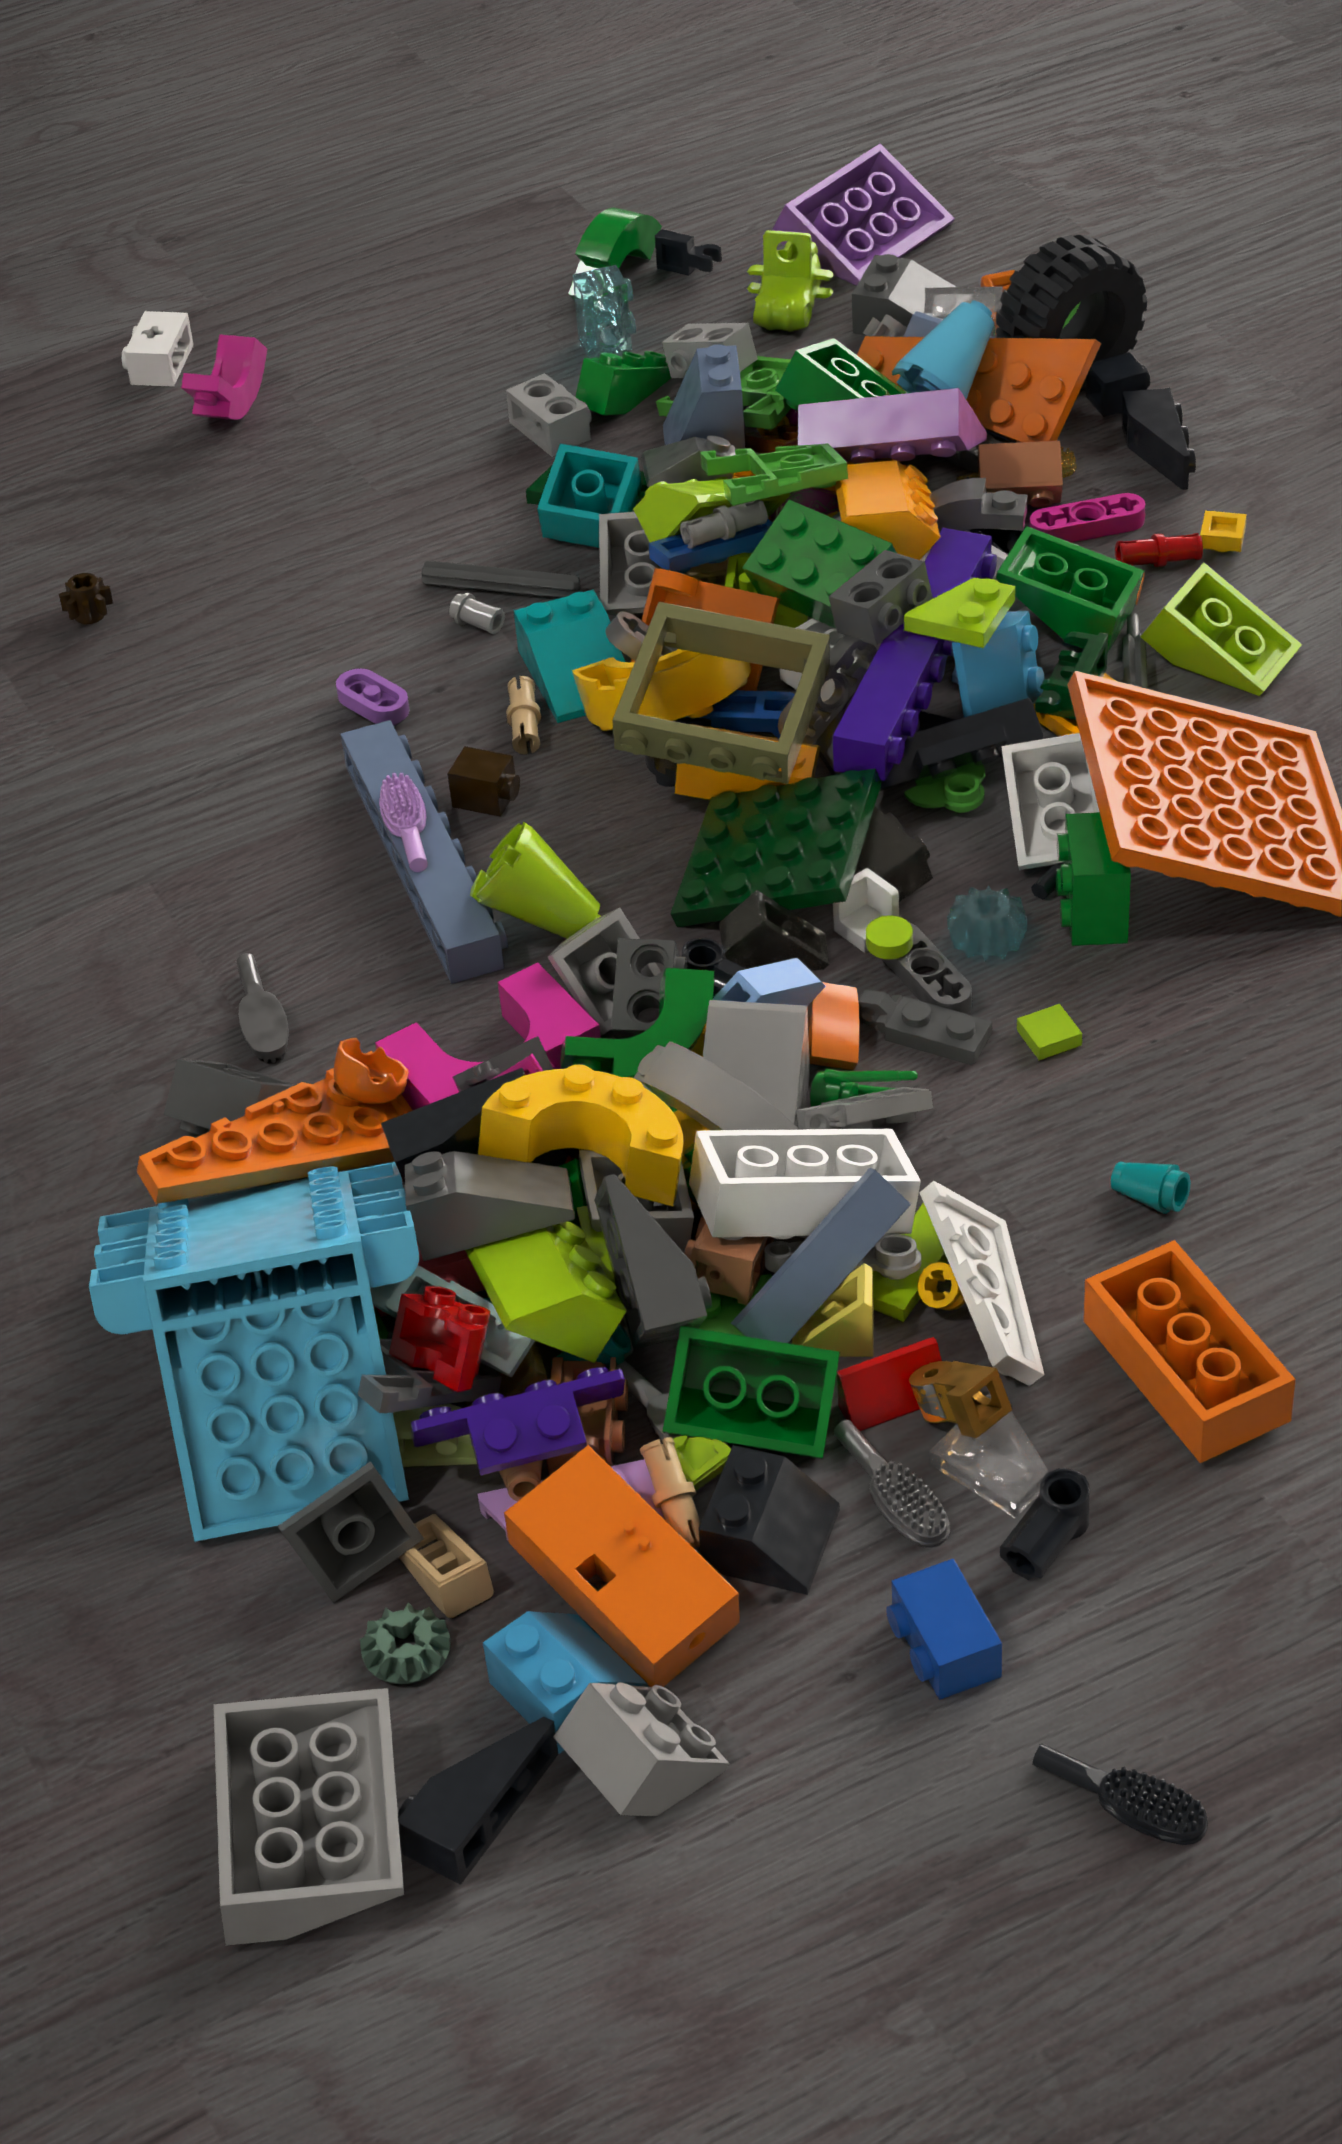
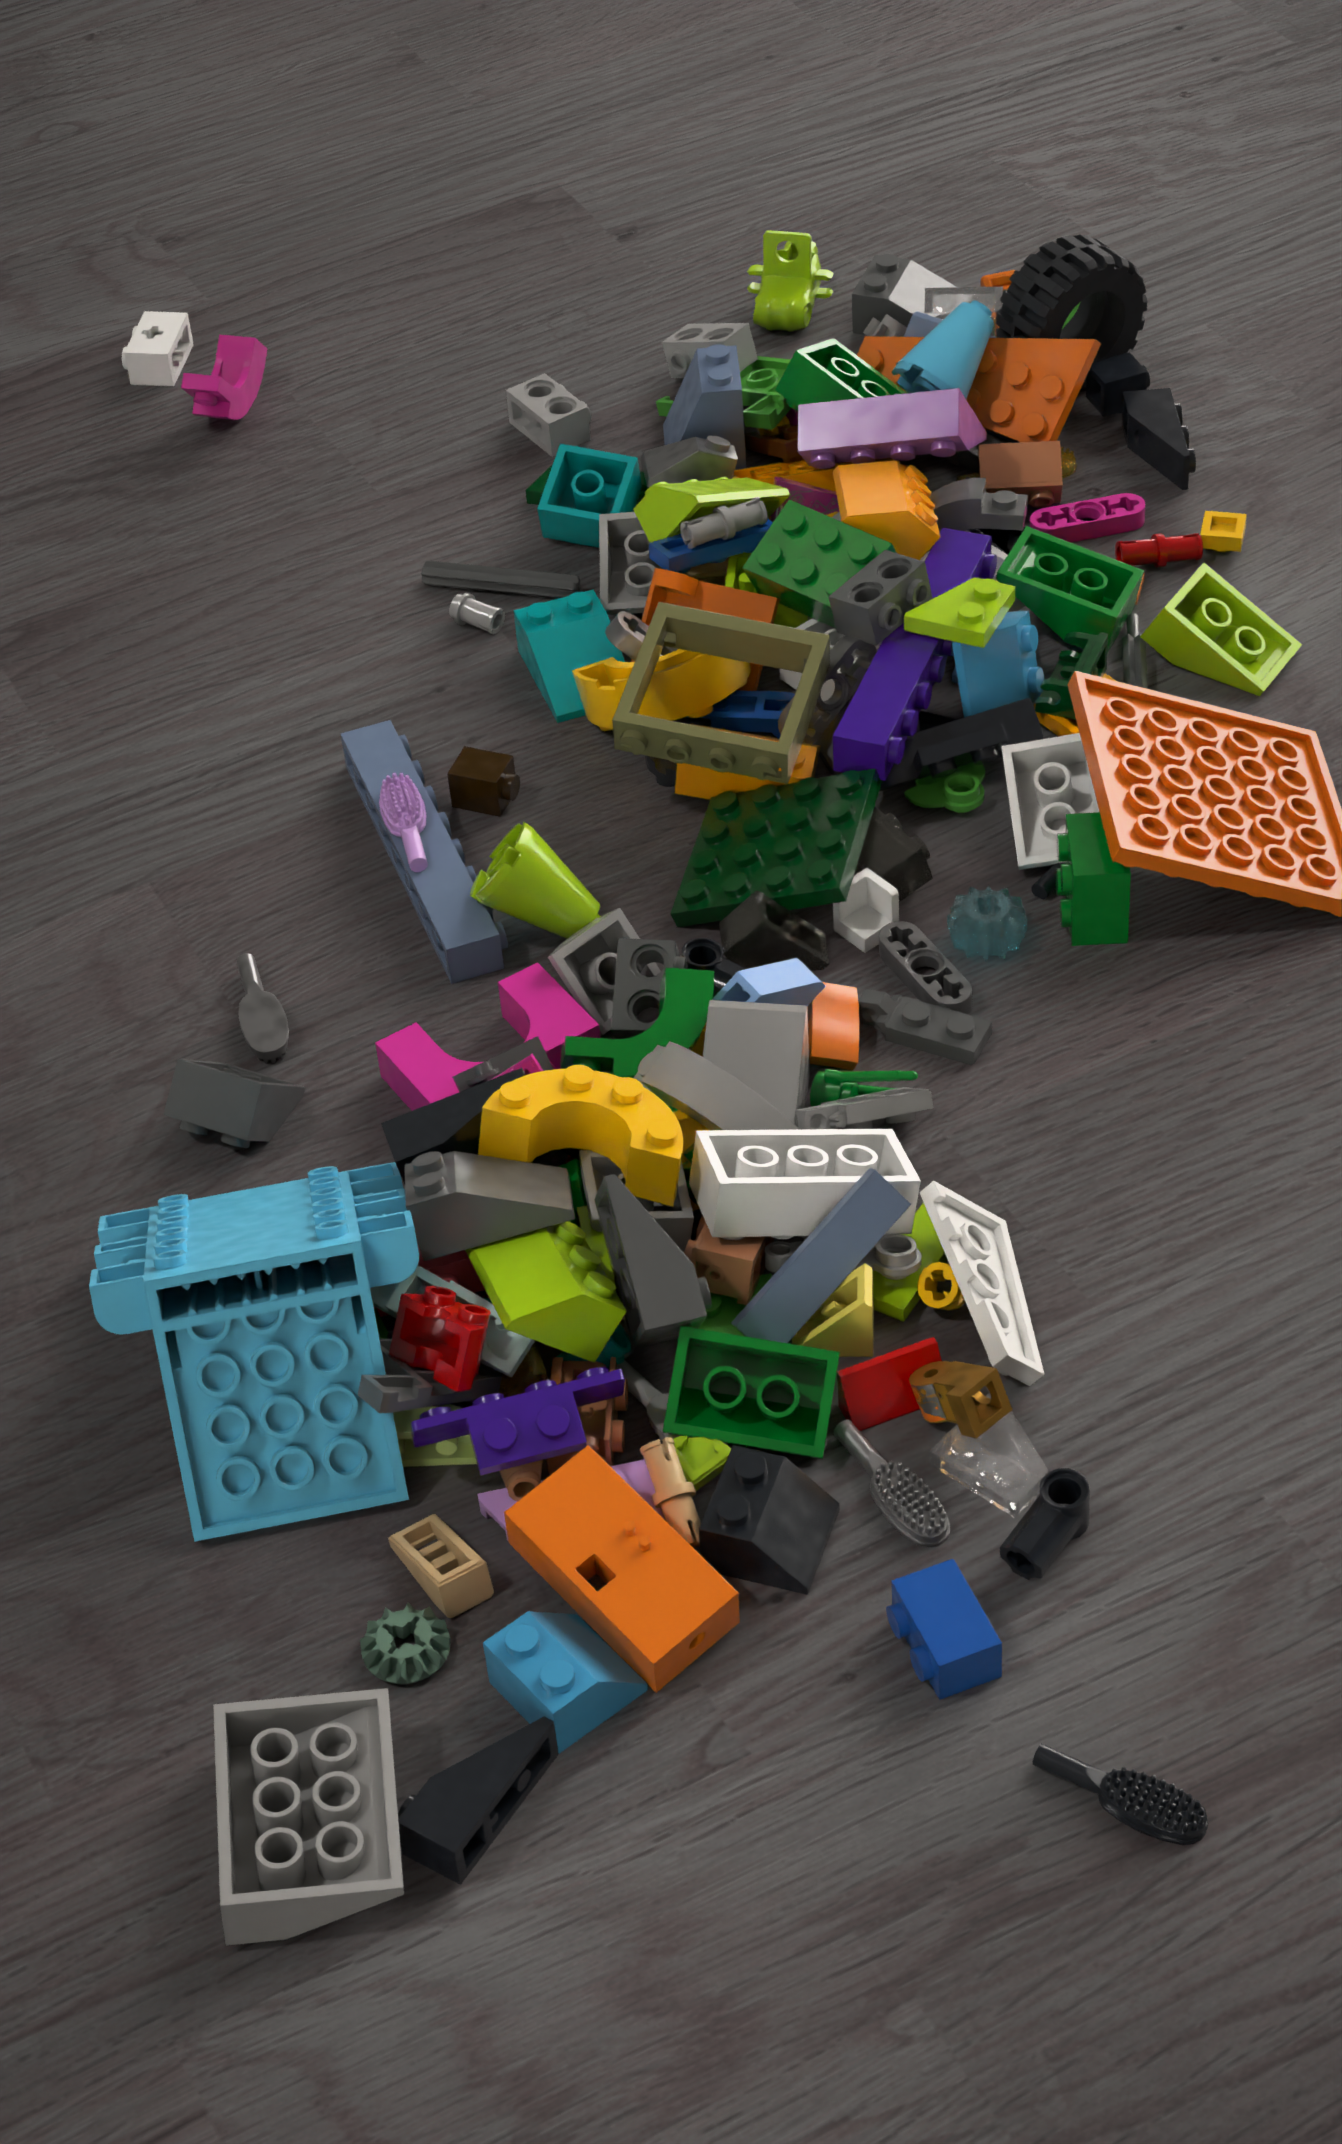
dark brown gear [59,573,113,624] -> none
orange wing [137,1051,413,1204] -> none
dark grey slope [278,1461,424,1603] -> none
orange hair [333,1038,409,1104] -> none
medium lavender plate [336,669,410,726] -> none
tan pin [506,676,541,754] -> none
light grey slope [553,1682,730,1816] -> none
green arch [568,208,662,307] -> none
clear light blue brick [572,265,636,358] -> none
green slope [575,351,671,415] -> none
black plate [655,229,722,276] -> none
bright green wing [700,443,848,506] -> none
medium lavender slope [772,143,955,286] -> none
lime tile [866,915,913,960] -> none
lime tile [1017,1004,1082,1060] -> none
orange brick [1084,1240,1296,1463] -> none
teal cone [1111,1161,1191,1214] -> none

